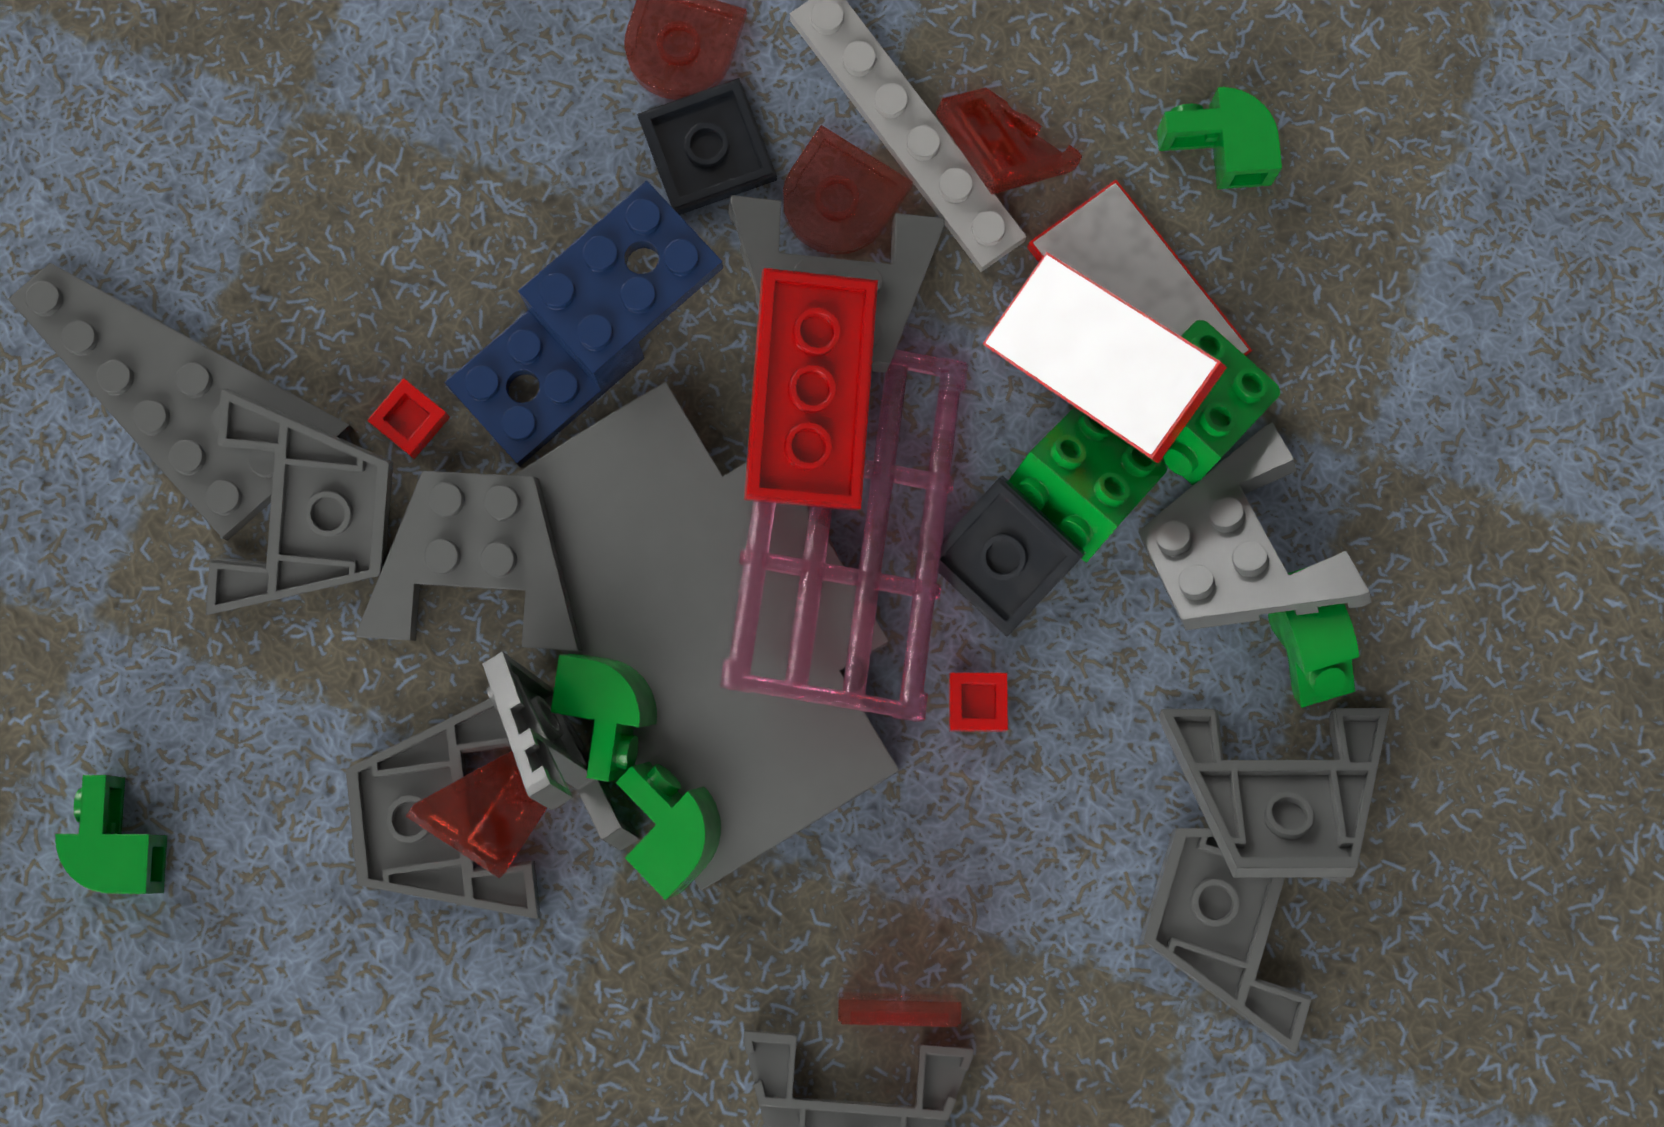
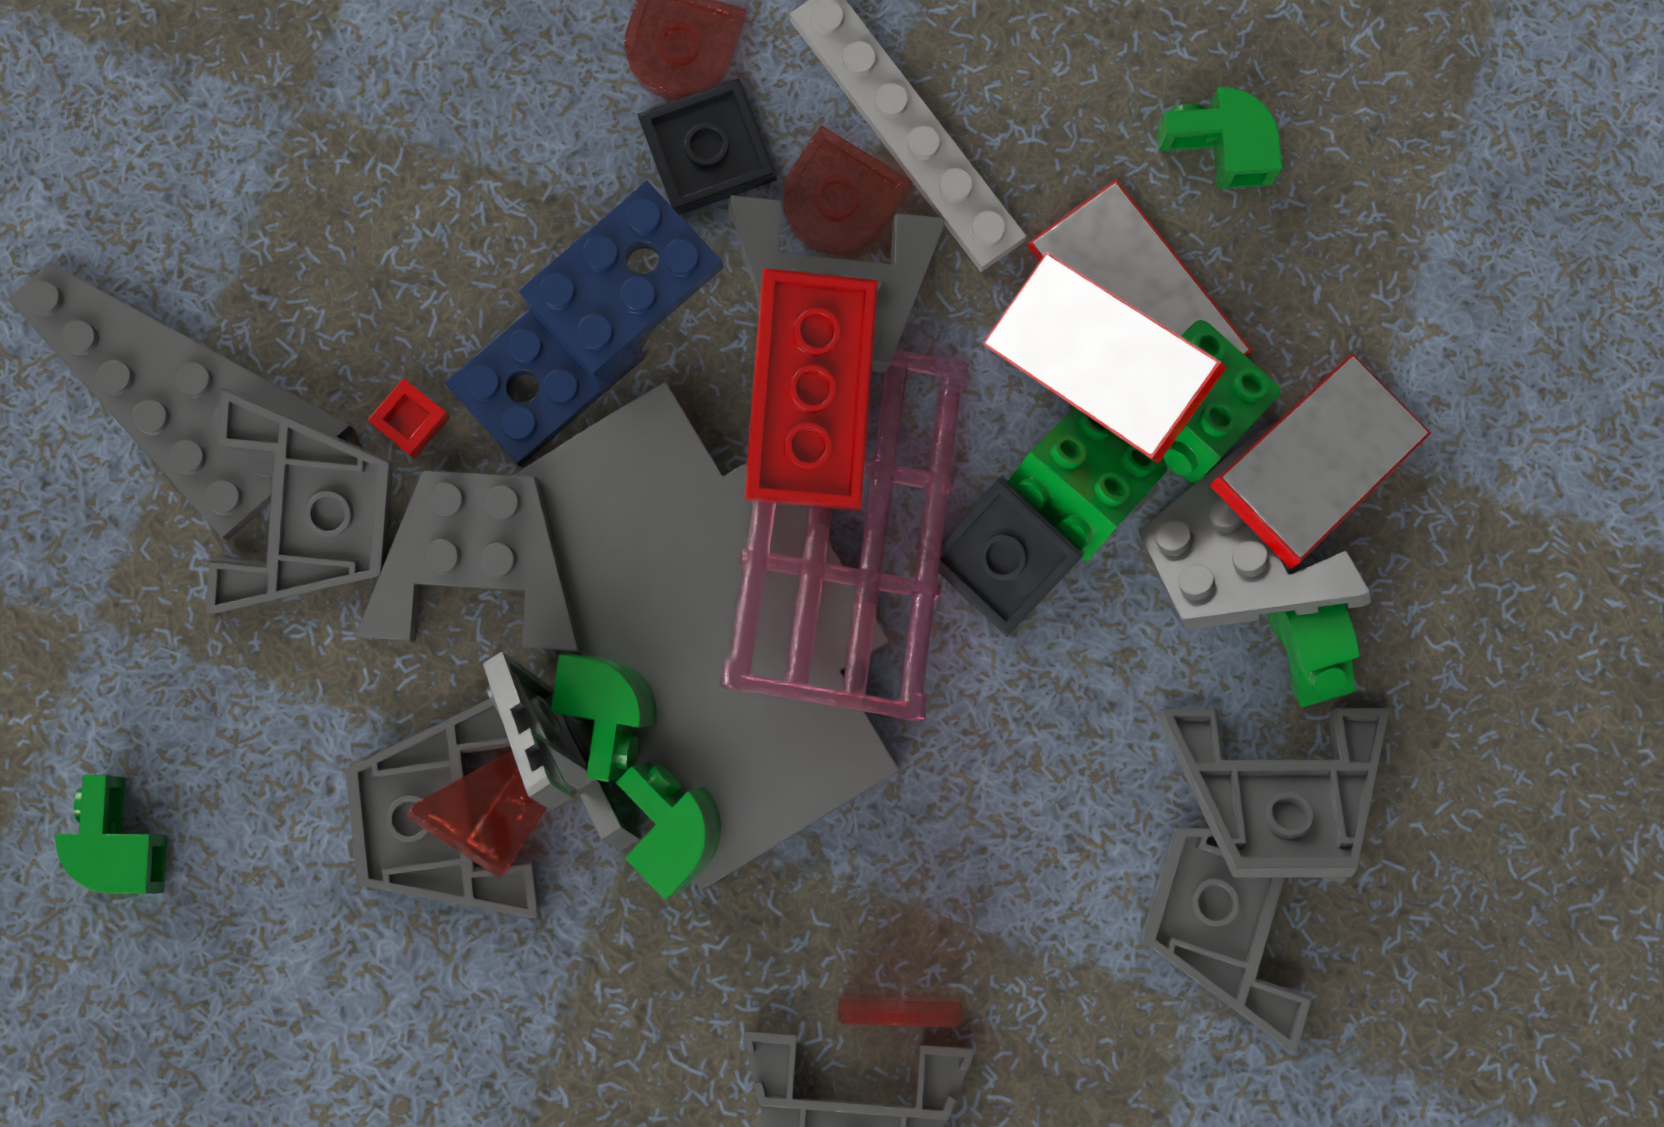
clear red wing [935,87,1082,195] -> none
red plate [949,673,1008,732] -> none
none -> flat silver tile [1210,353,1431,569]

